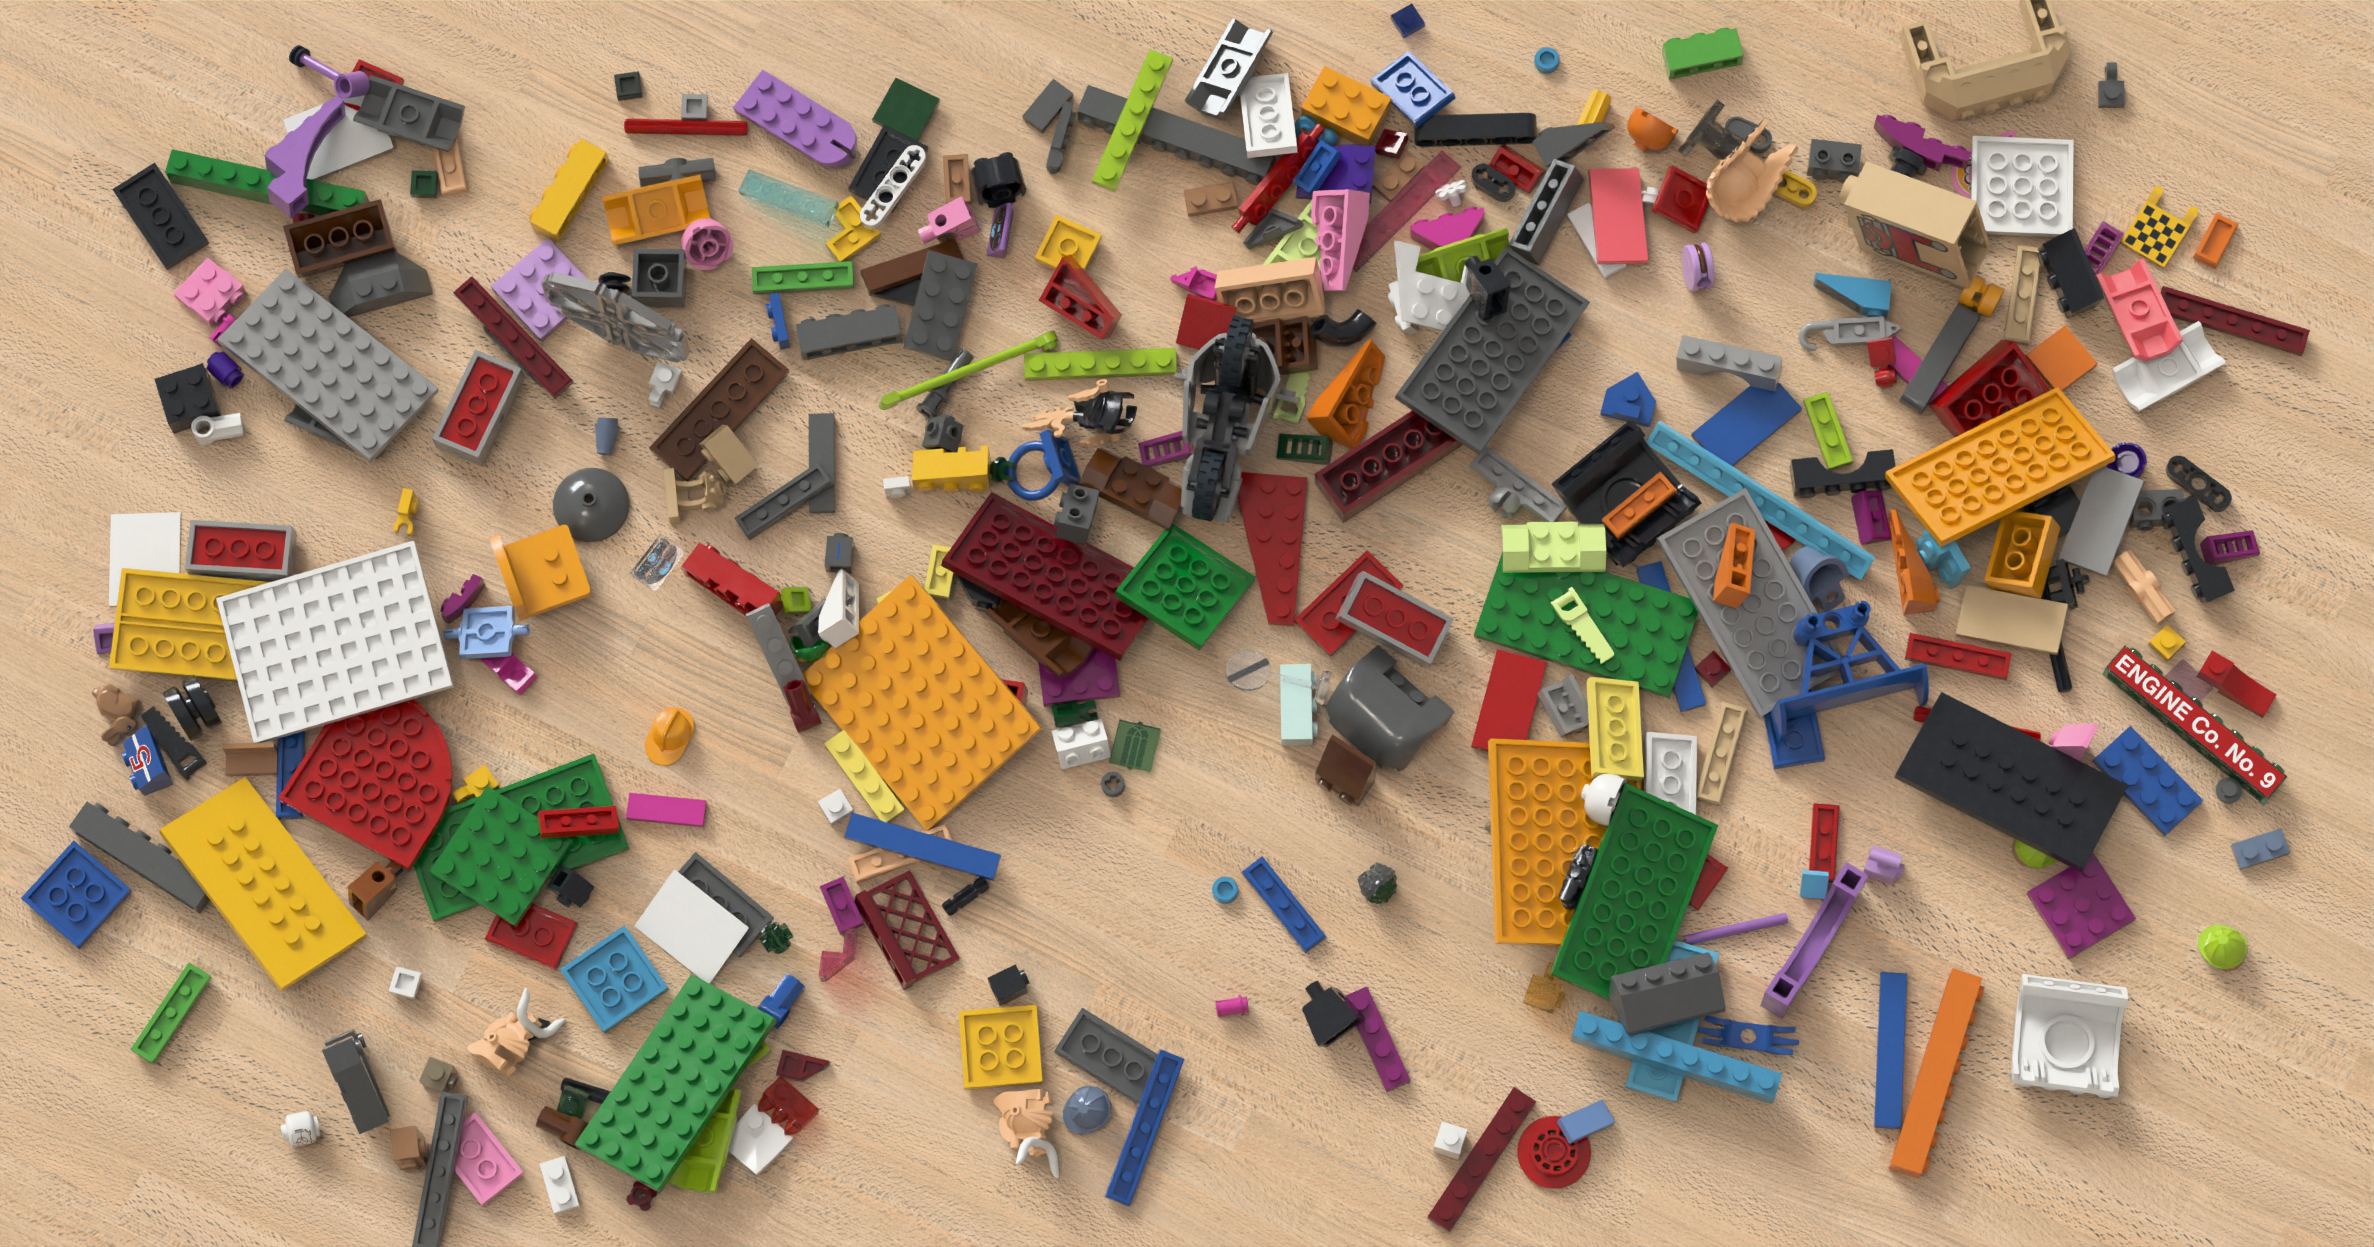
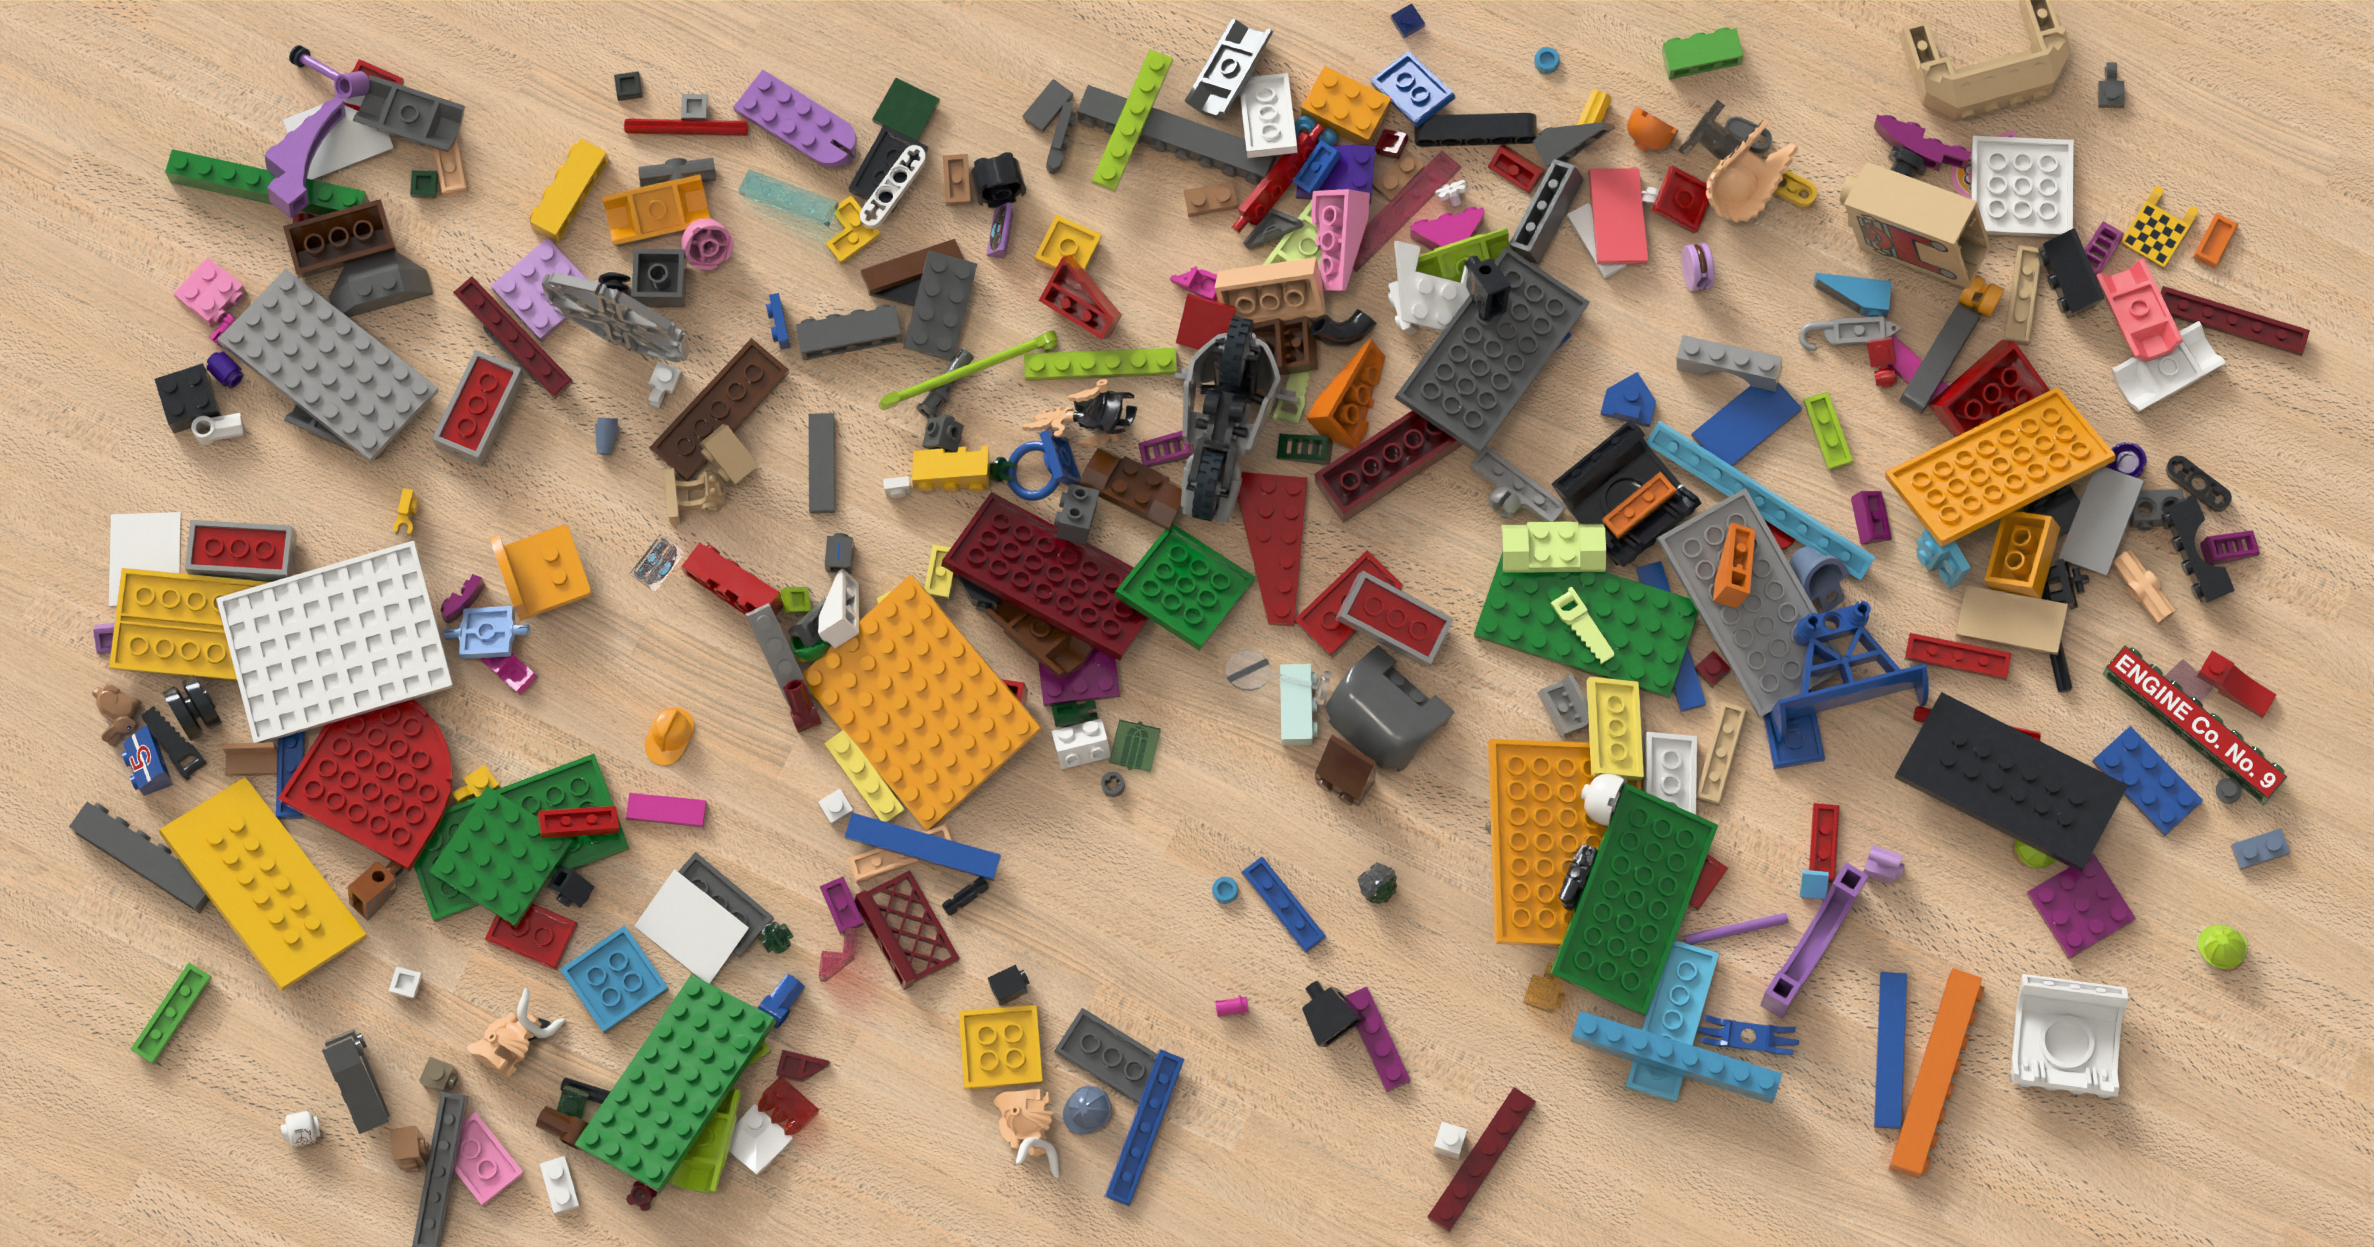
blue plate [21,841,132,949] -> none
black plate [112,163,209,270] -> none
dark grey dish [553,468,630,542] -> none
dark grey tile [735,462,834,540] -> none
bright green plate [752,261,854,294] -> none
bright pink torso [918,196,981,244] -> none
black beam [1471,164,1515,202] -> none
red tile [1471,649,1547,752] -> none
red wheel [1517,1116,1591,1188] -> none
medium blue tile [1557,1100,1615,1144] -> none
dark grey slope [1609,952,1726,1035] -> none
black arch [1789,449,1896,498] -> none
dark grey brick [1806,139,1862,183] -> none
orange wedge [1888,510,1940,615] -> none
orange tile [2026,325,2098,392] -> none
bright pink slope [2049,724,2099,761] -> none
yellow plate [2148,625,2186,661] -> none

